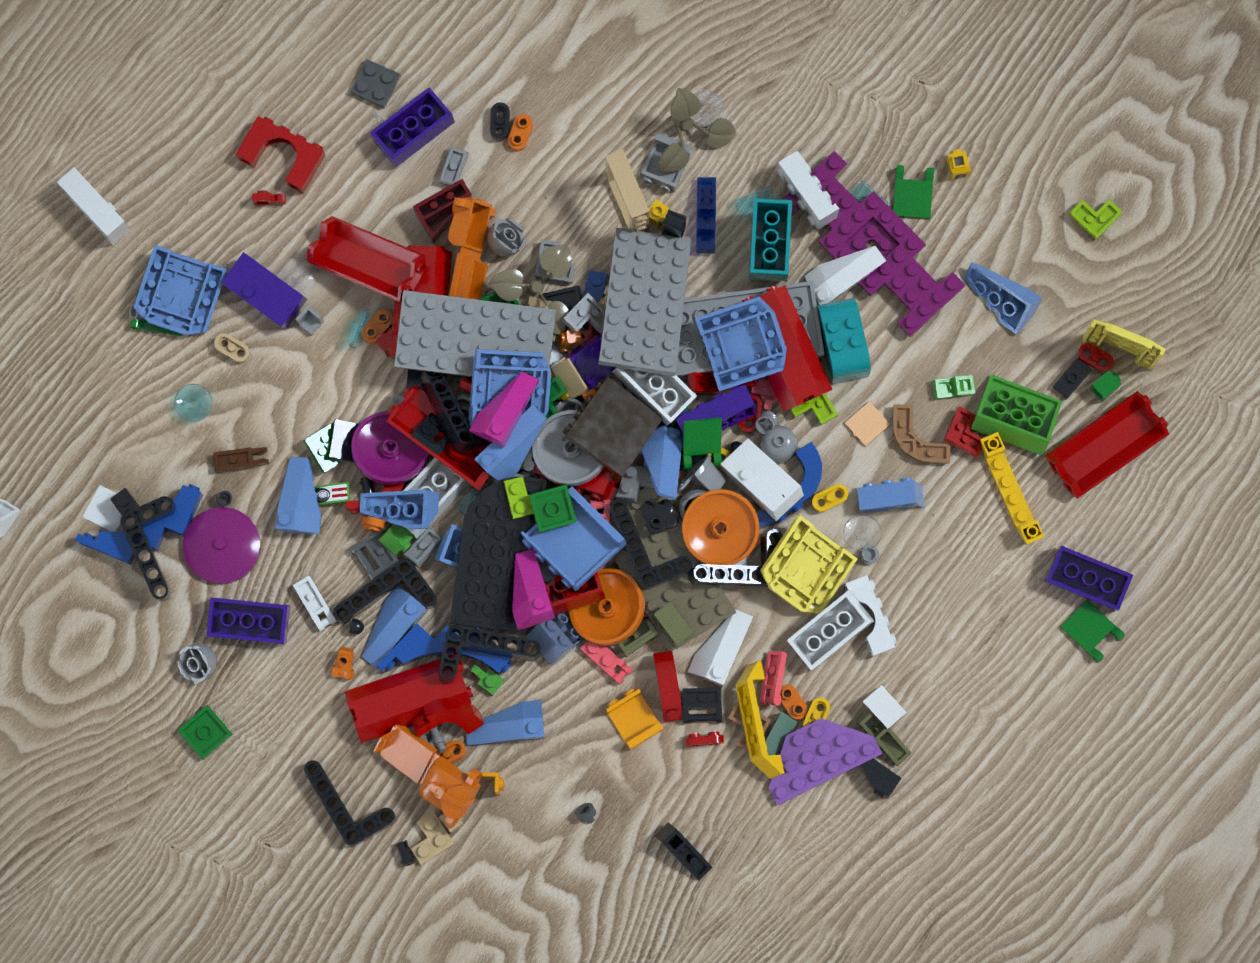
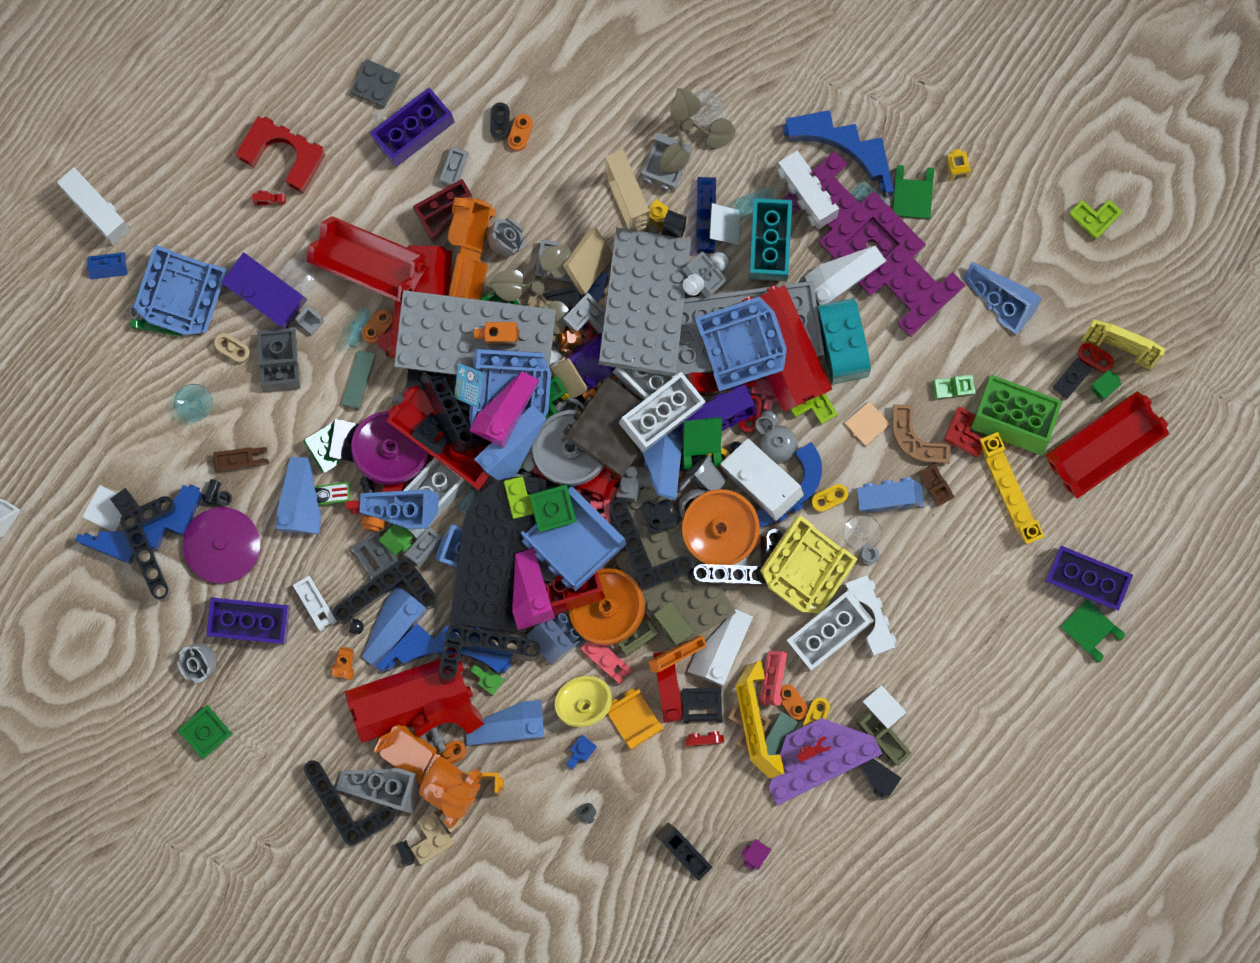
none -> blue slope [87,252,127,279]
none -> black pin [202,479,222,505]
none -> dark grey slope [257,328,301,392]
none -> light grey wedge [336,768,418,814]
none -> sand green slope [341,351,376,410]
none -> medium azure sticker [454,363,483,408]
none -> orange torso [474,322,519,345]
none -> light yellow dish [555,676,612,727]
none -> tan tile [563,228,612,294]
none -> blue plate [566,735,597,770]
none -> white brick [619,372,705,453]
none -> orange piece [648,636,707,673]
none -> plate [682,251,729,298]
none -> white sticker [710,203,741,245]
none -> magenta brick [741,839,772,871]
none -> blue arch [782,110,894,197]
none -> red plate [797,737,831,762]
none -> reddish brown slope [917,463,955,507]

